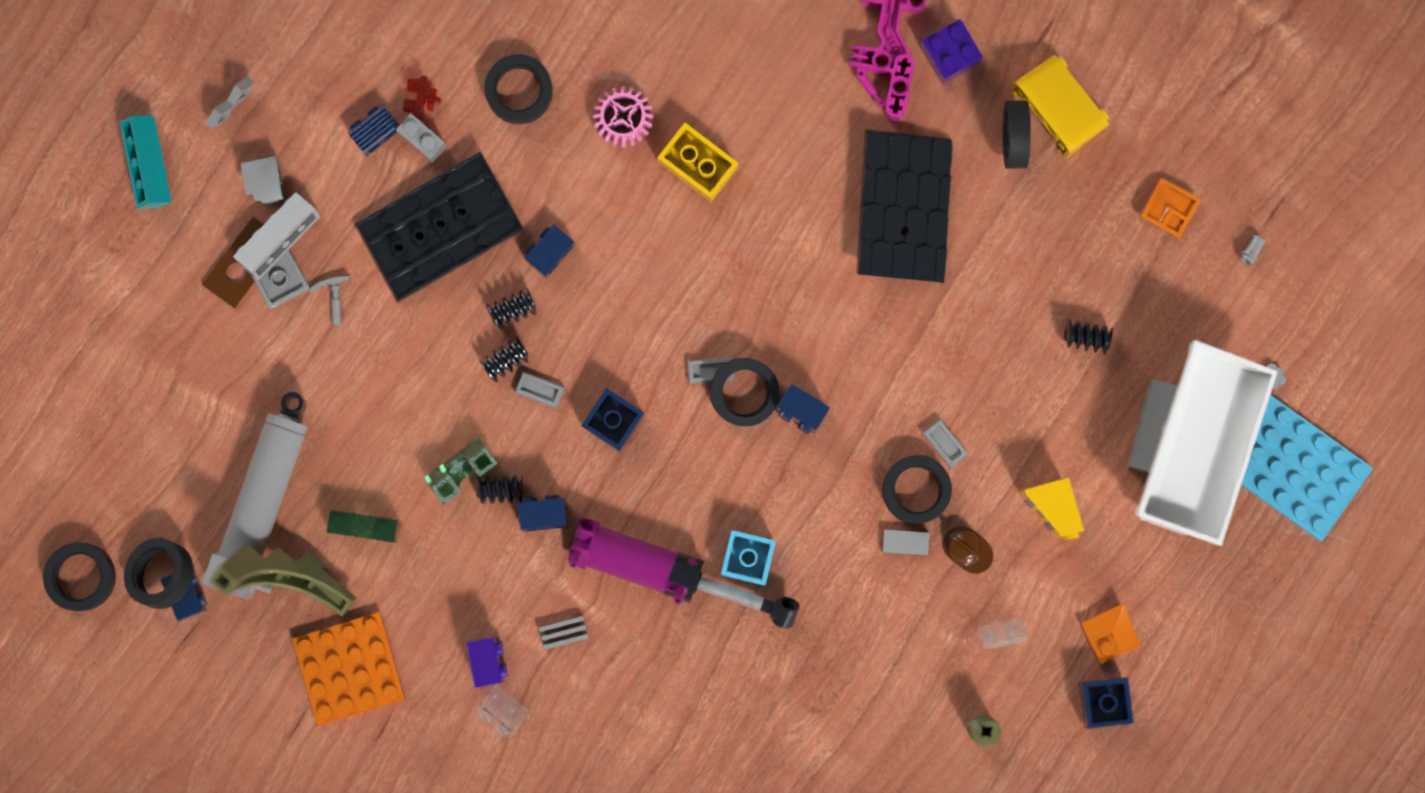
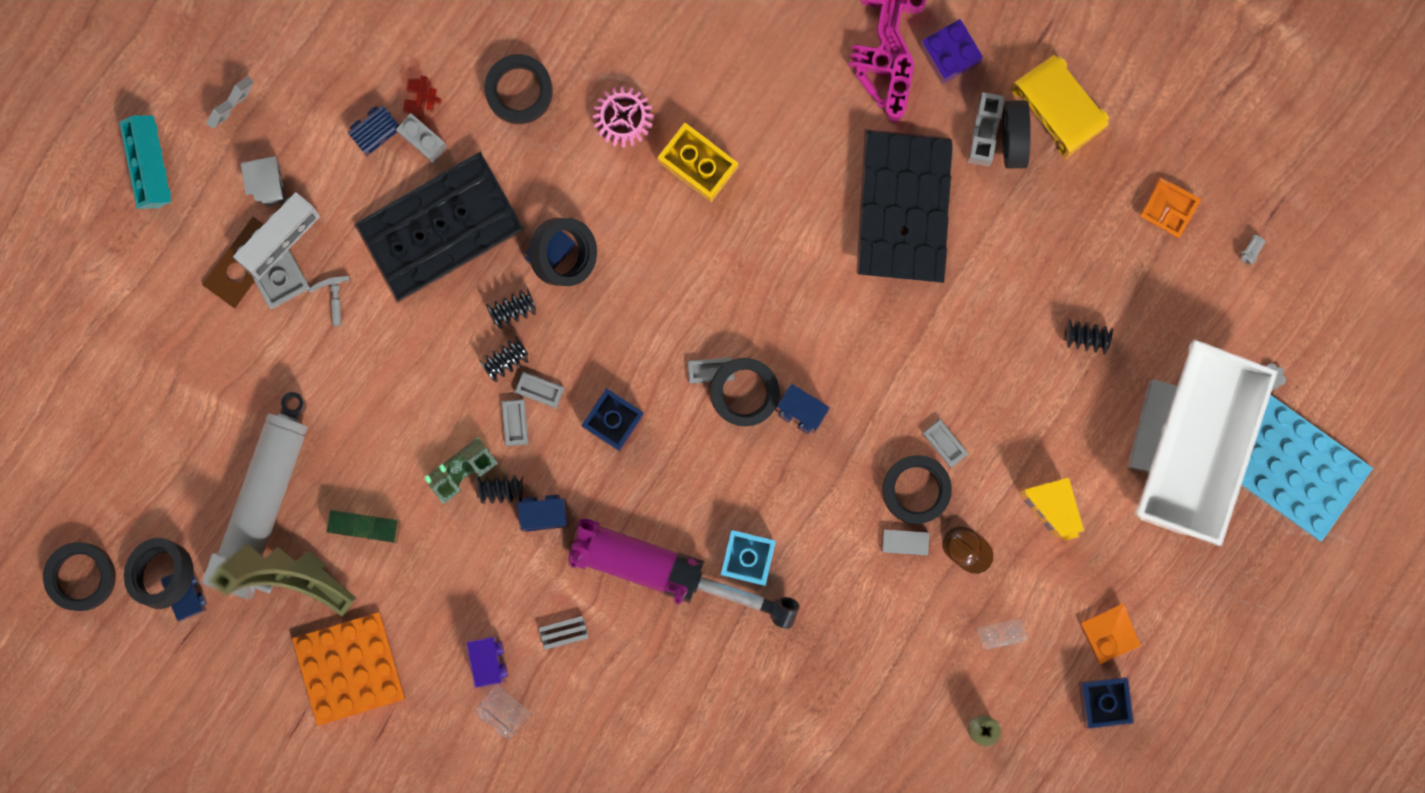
none -> light grey tile [502,399,529,447]
none -> black tyre [529,218,597,286]
none -> light grey arch [967,93,1005,167]

